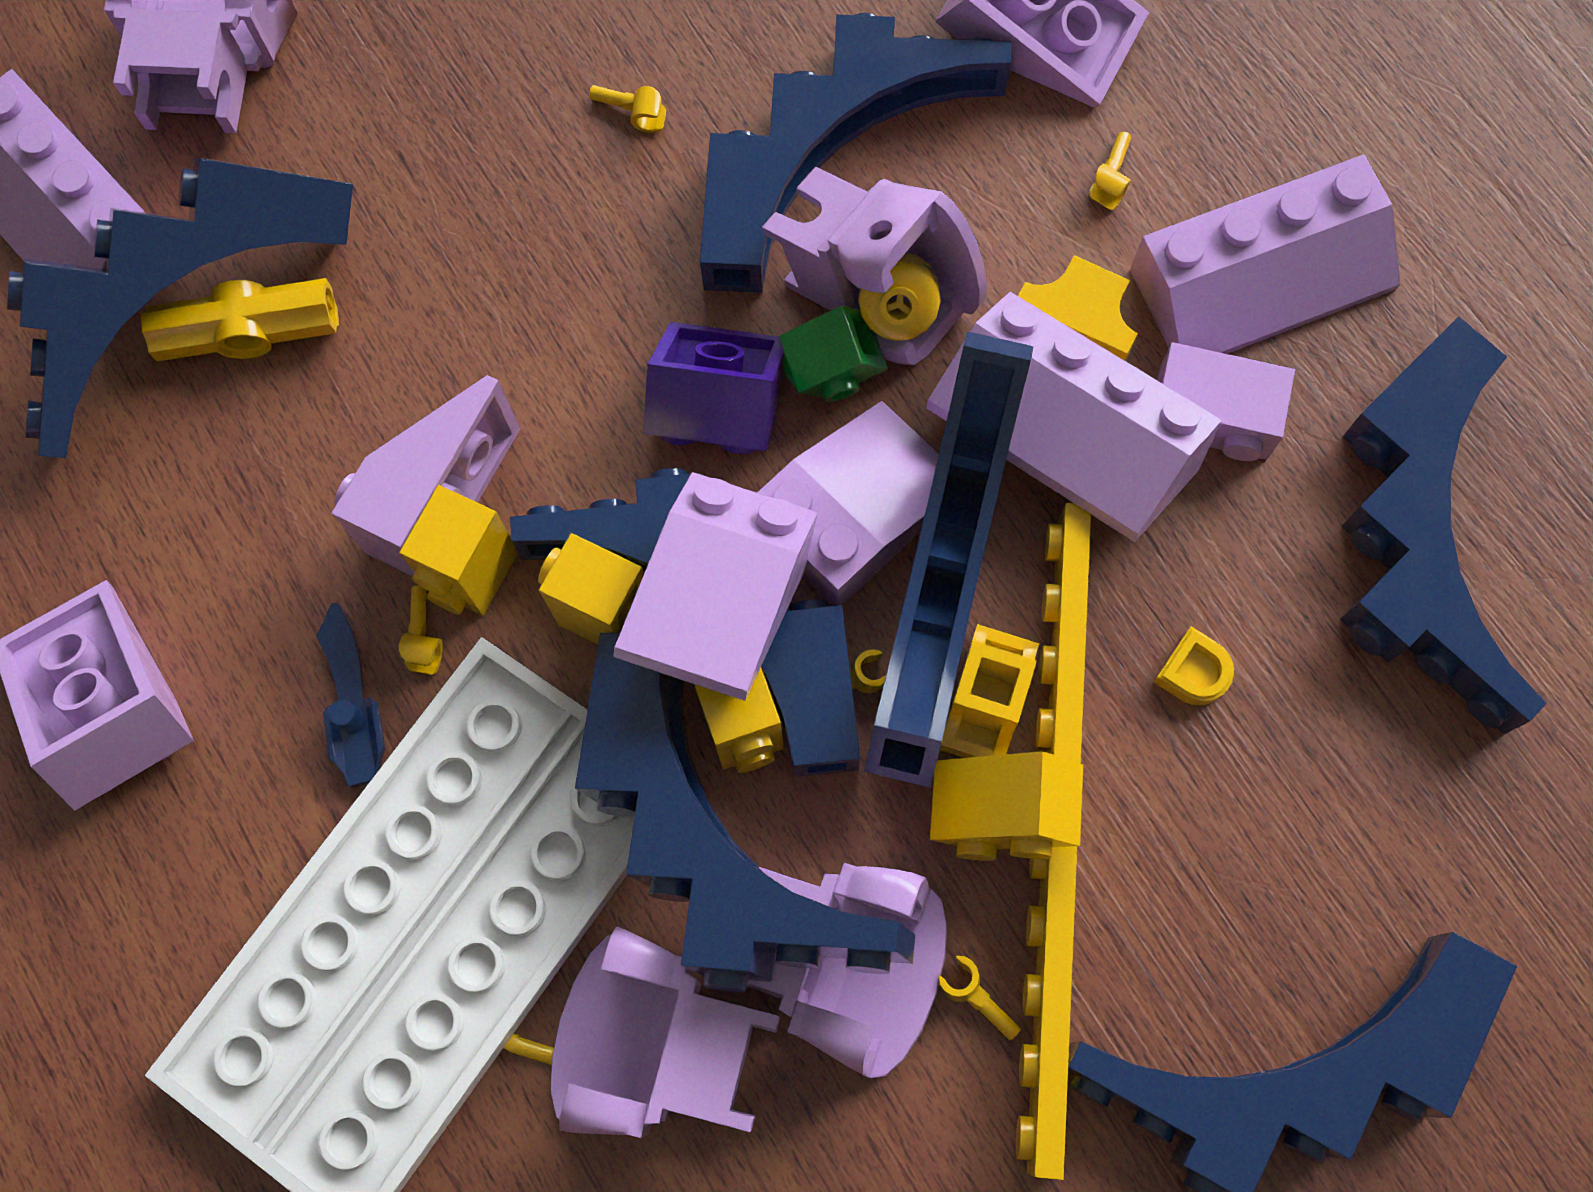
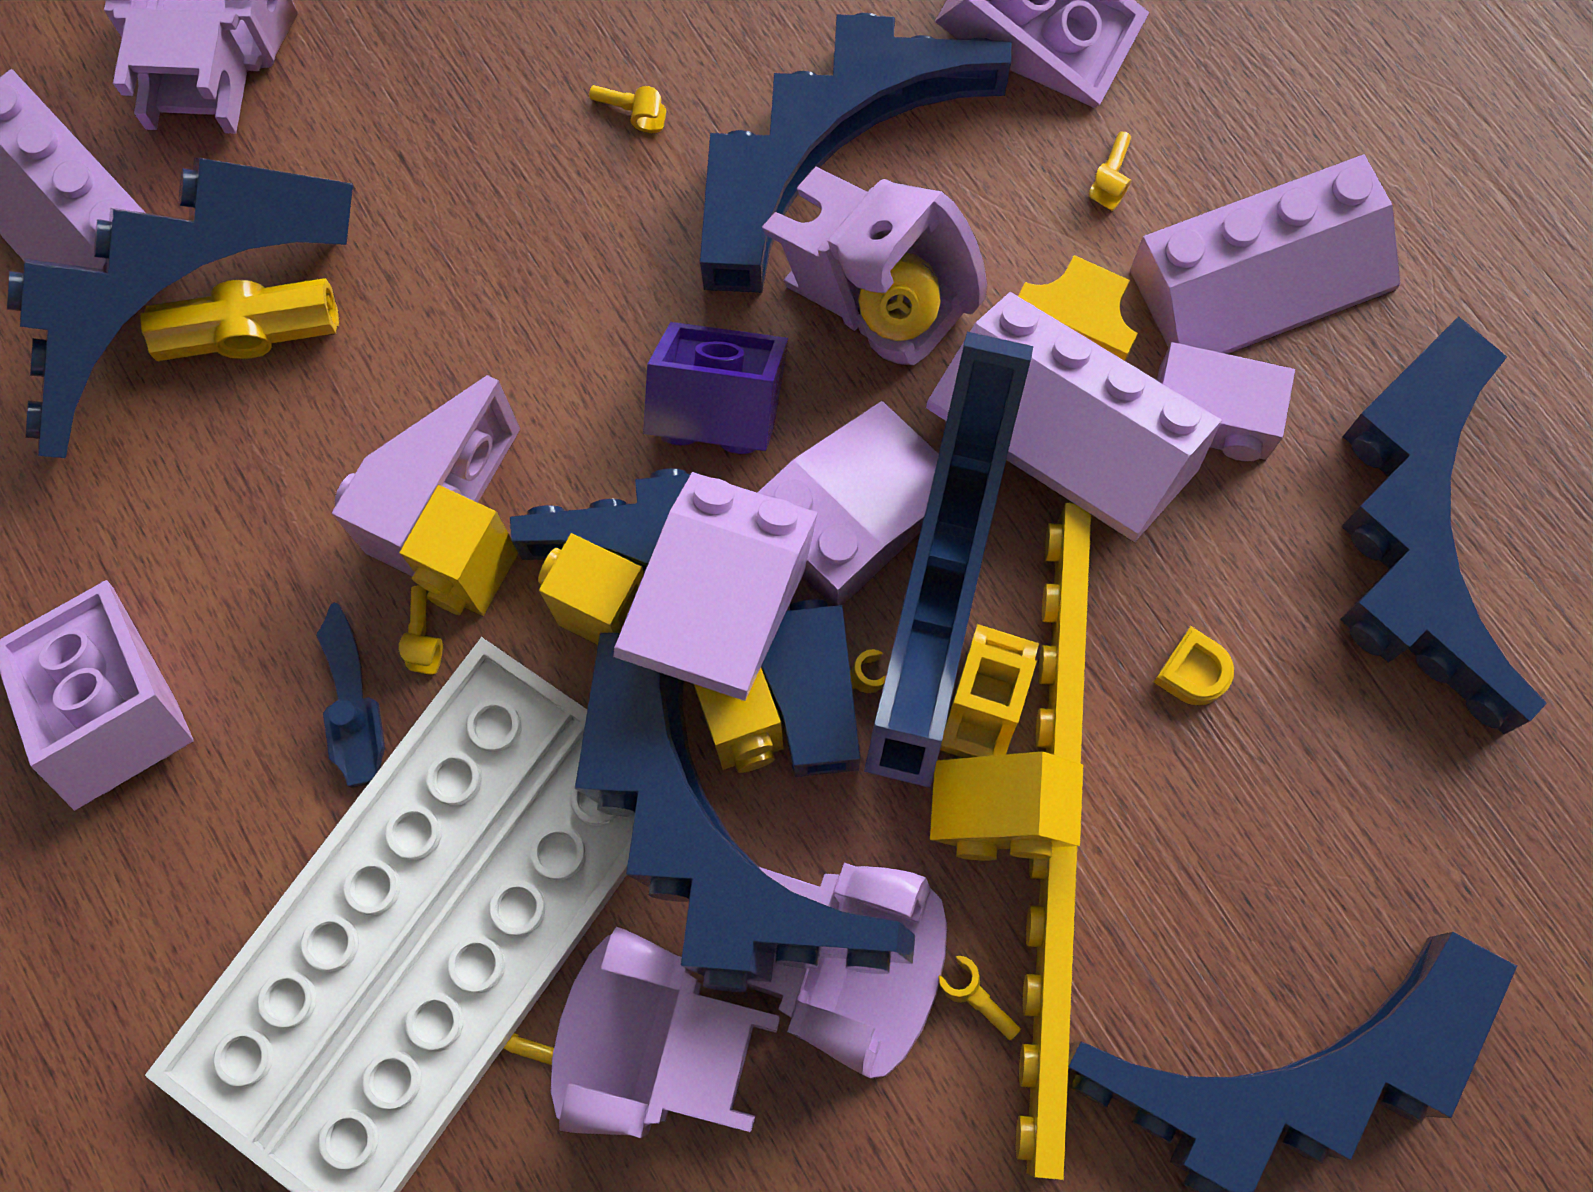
green brick [779,305,888,402] -> none

